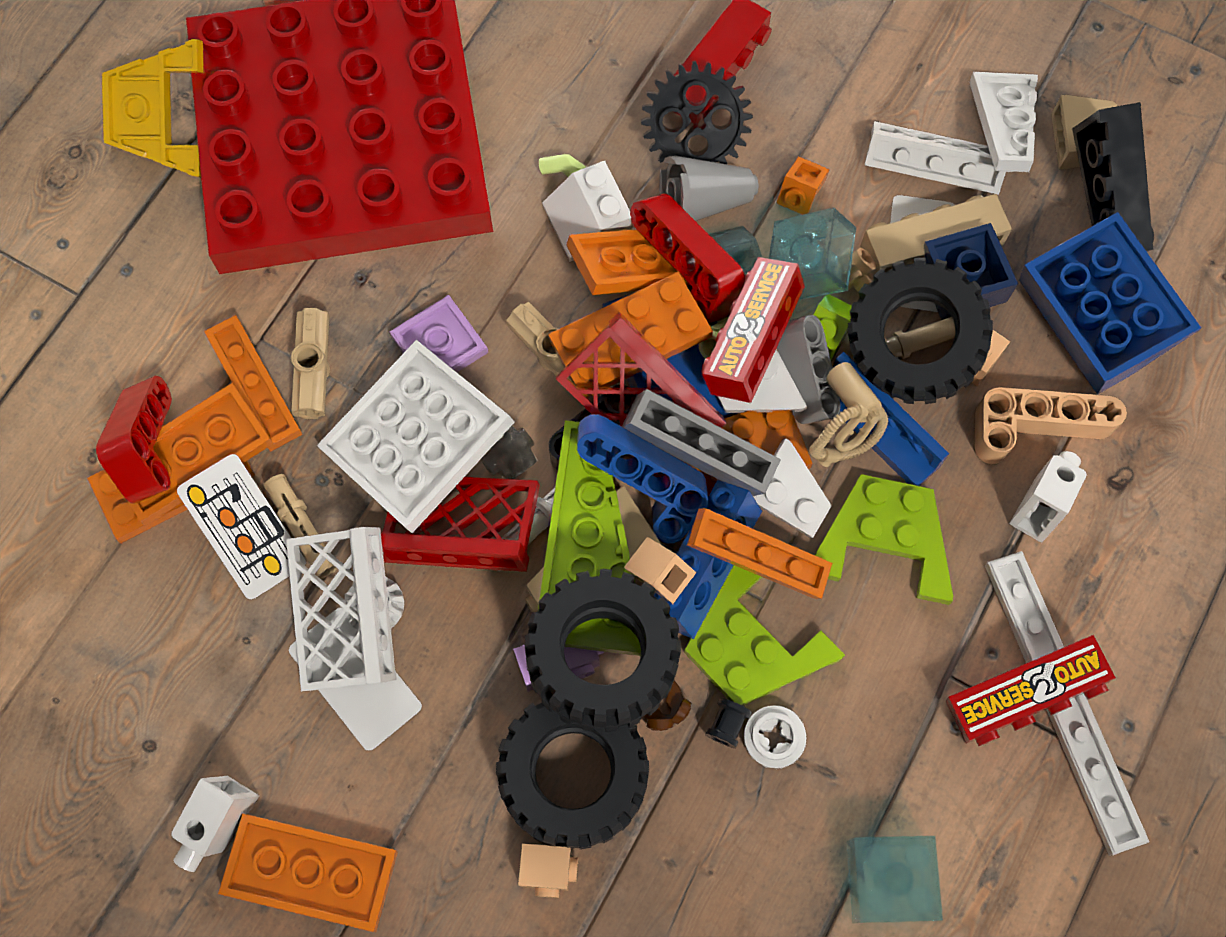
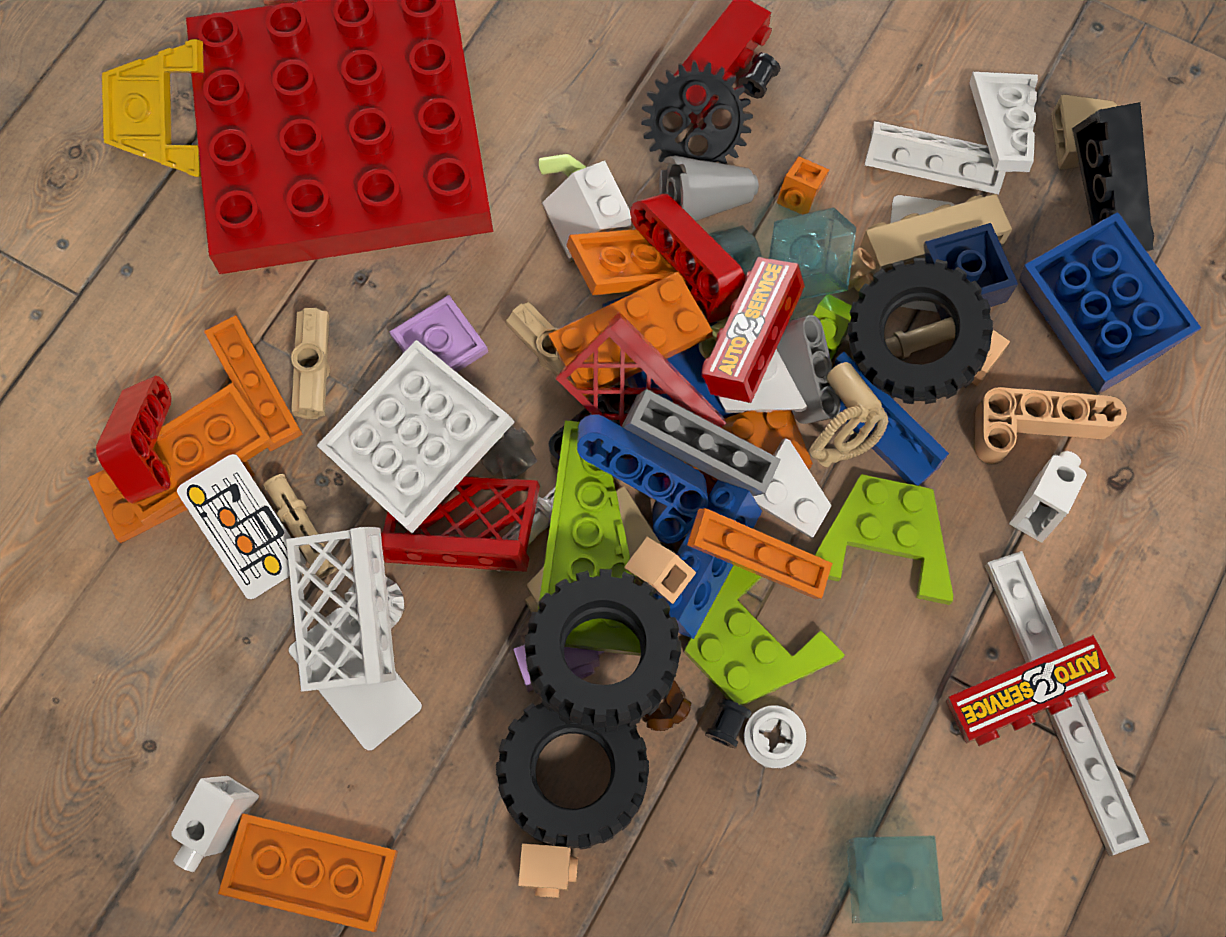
none -> black bush [738,52,781,99]

